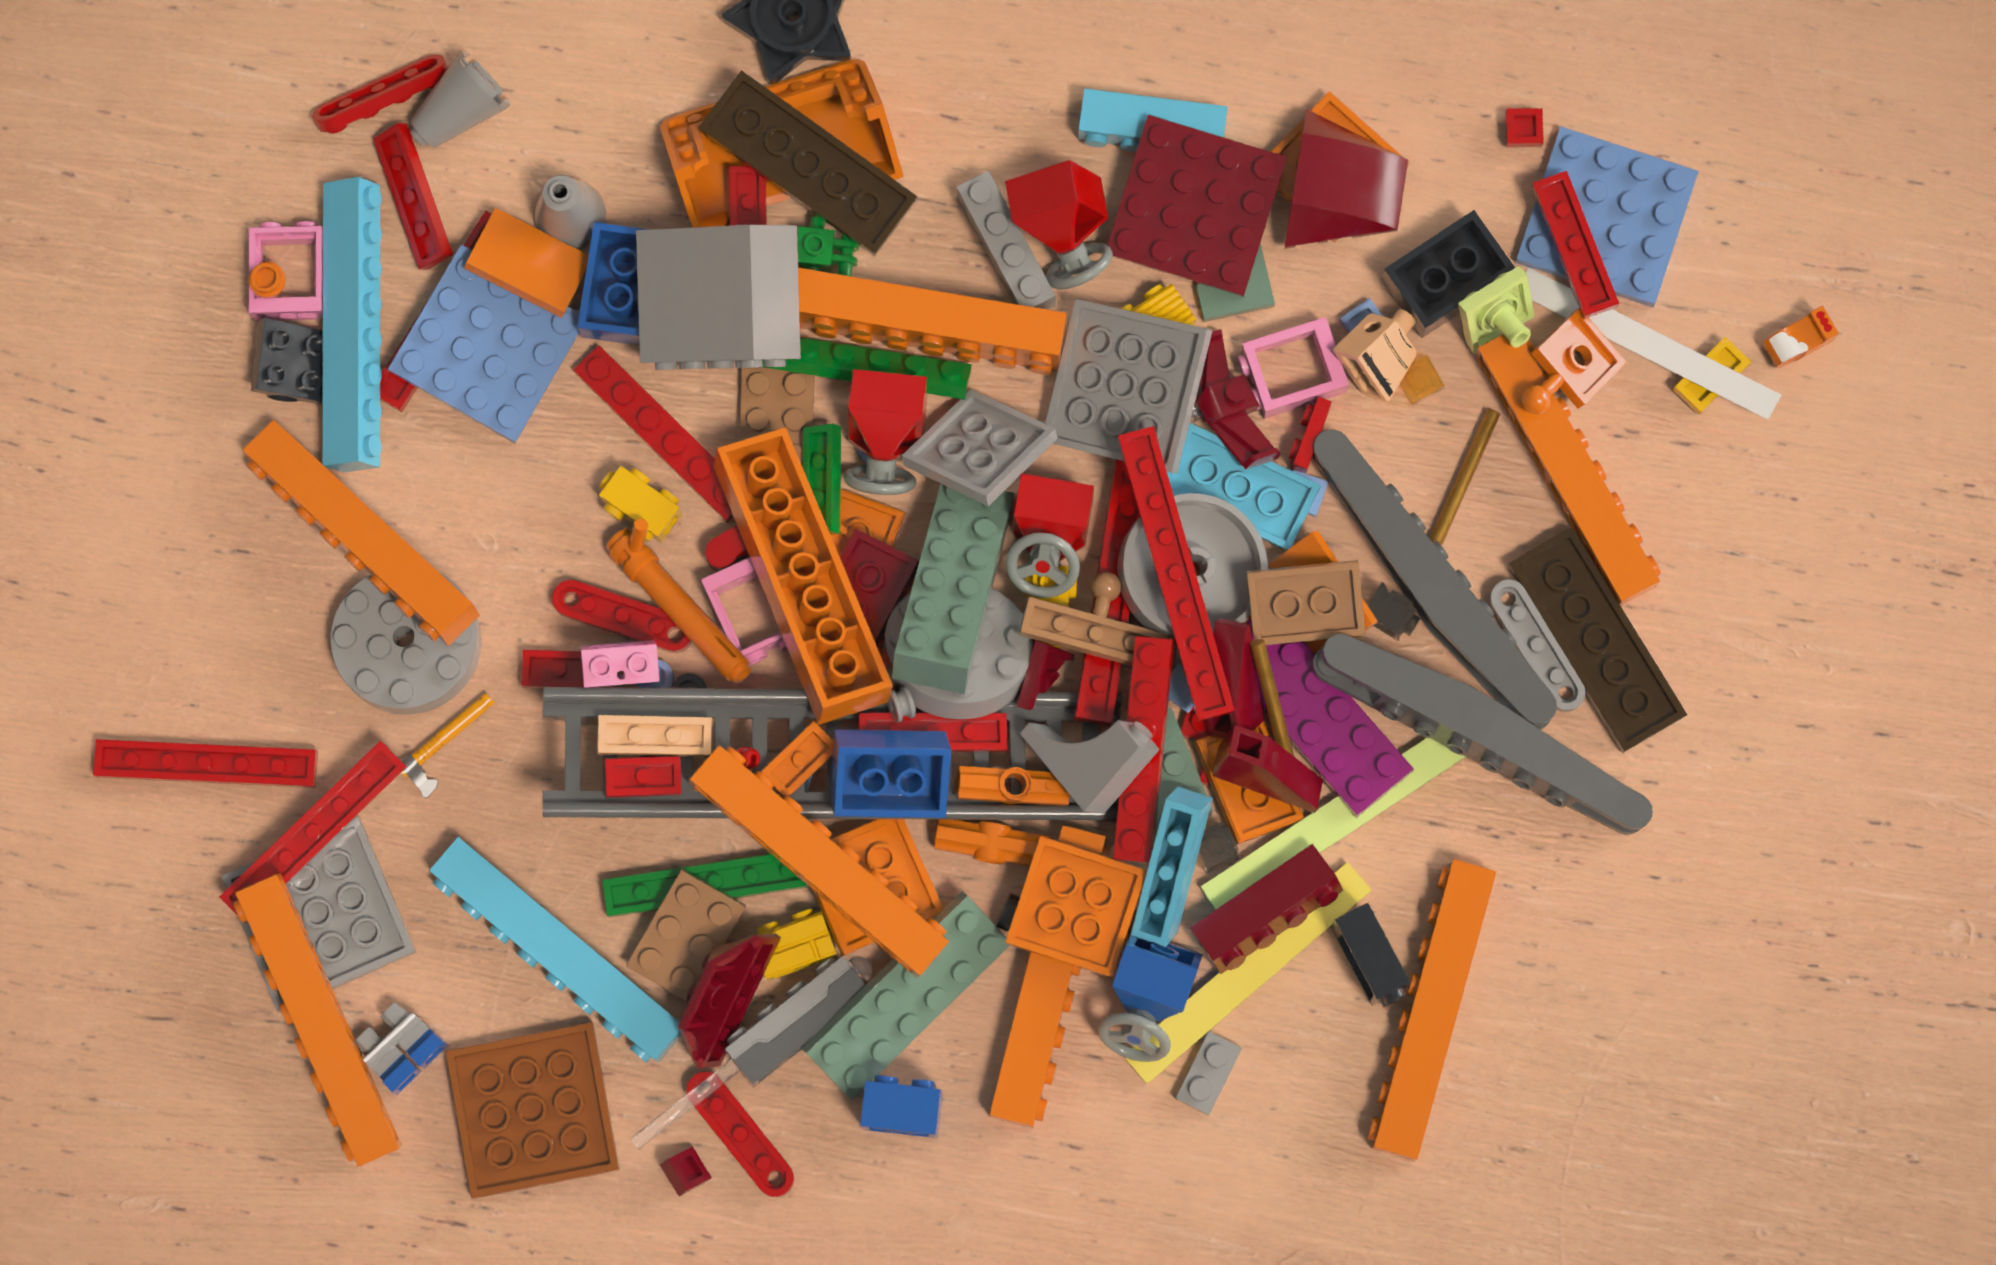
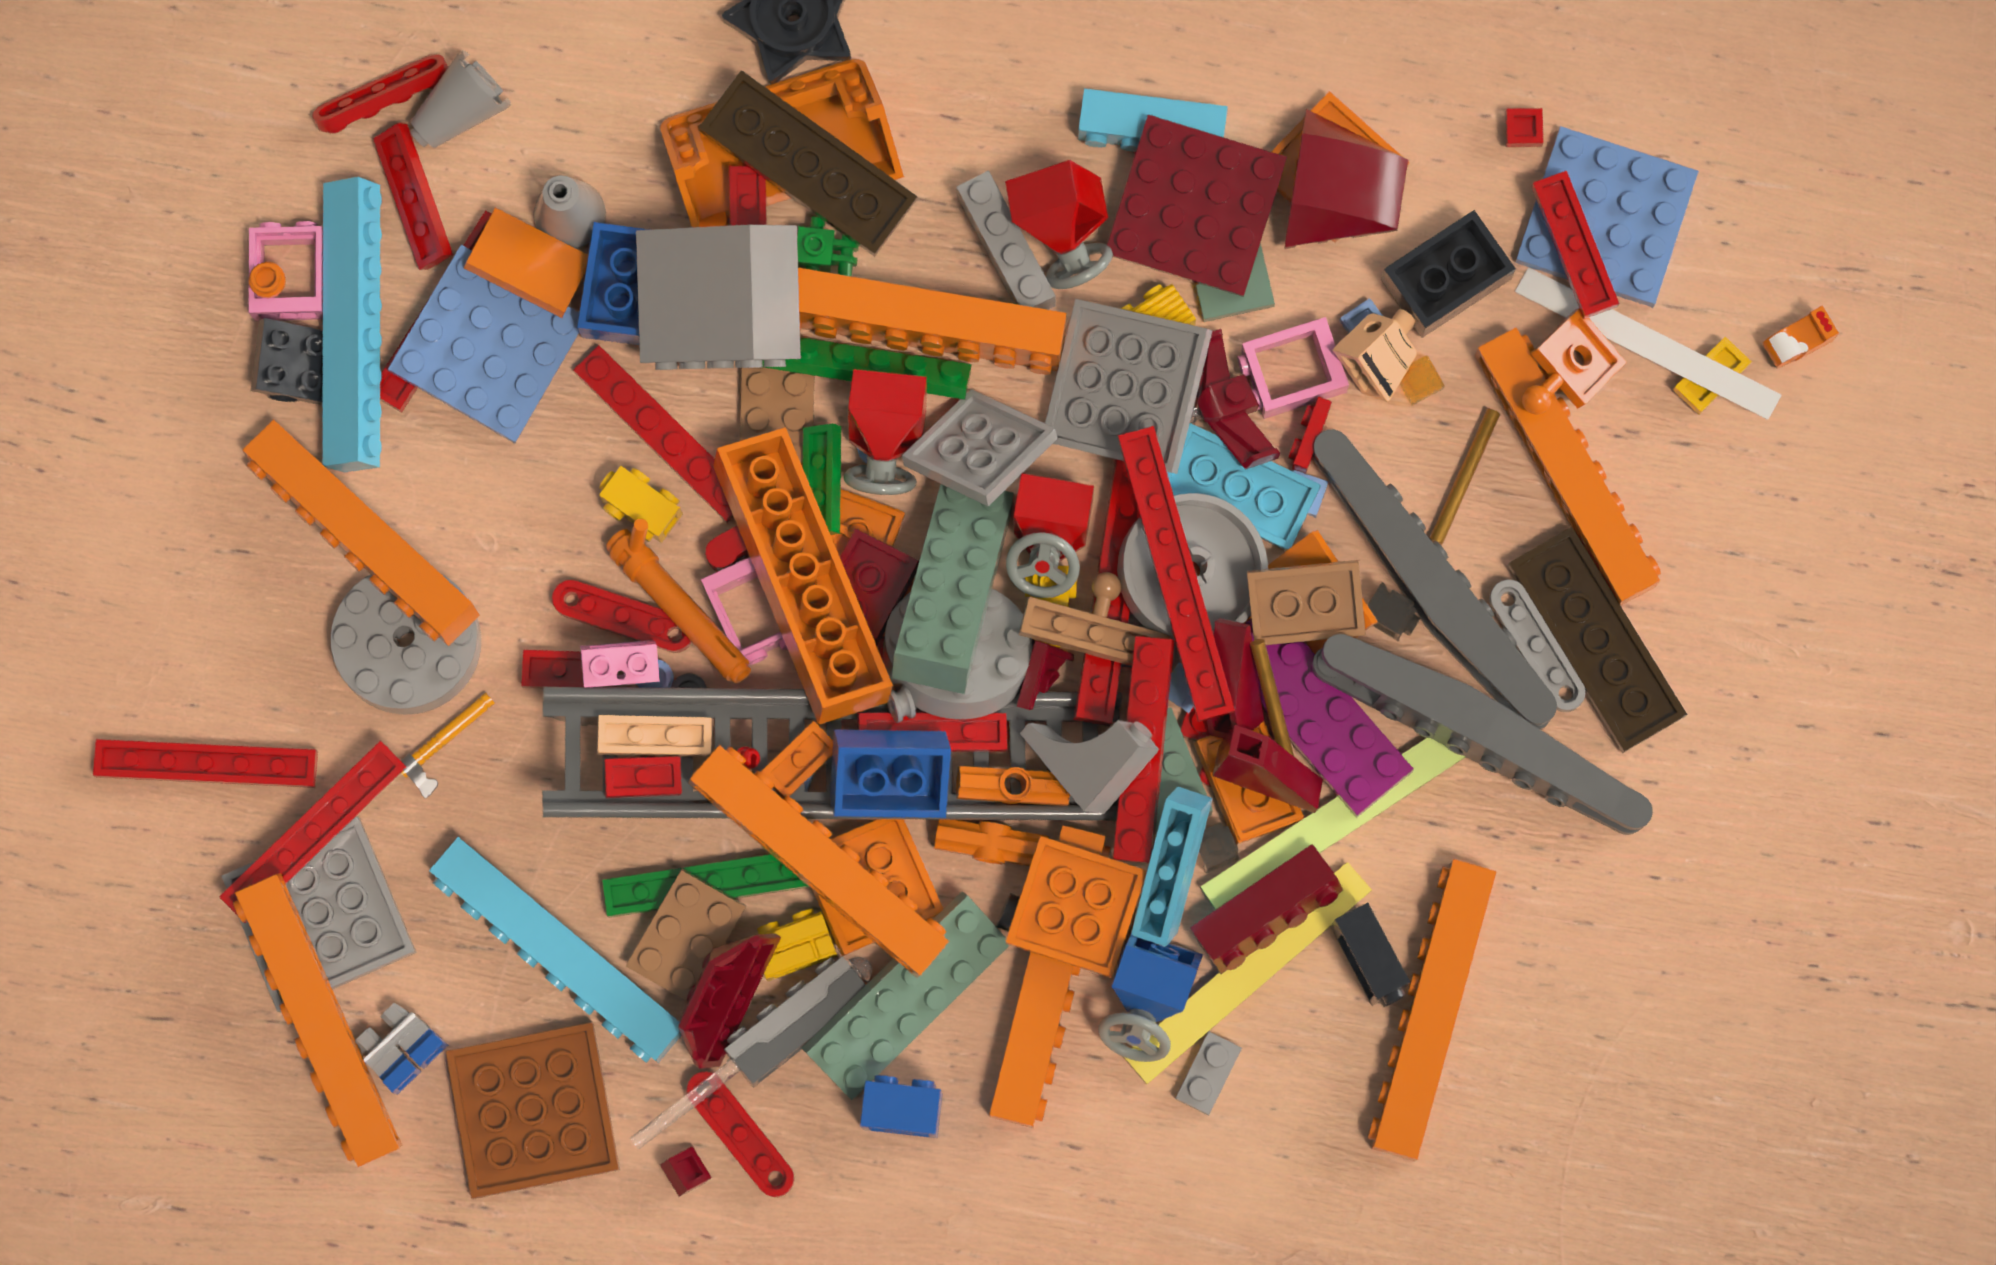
yellowish green plate [1458,266,1535,354] -> none

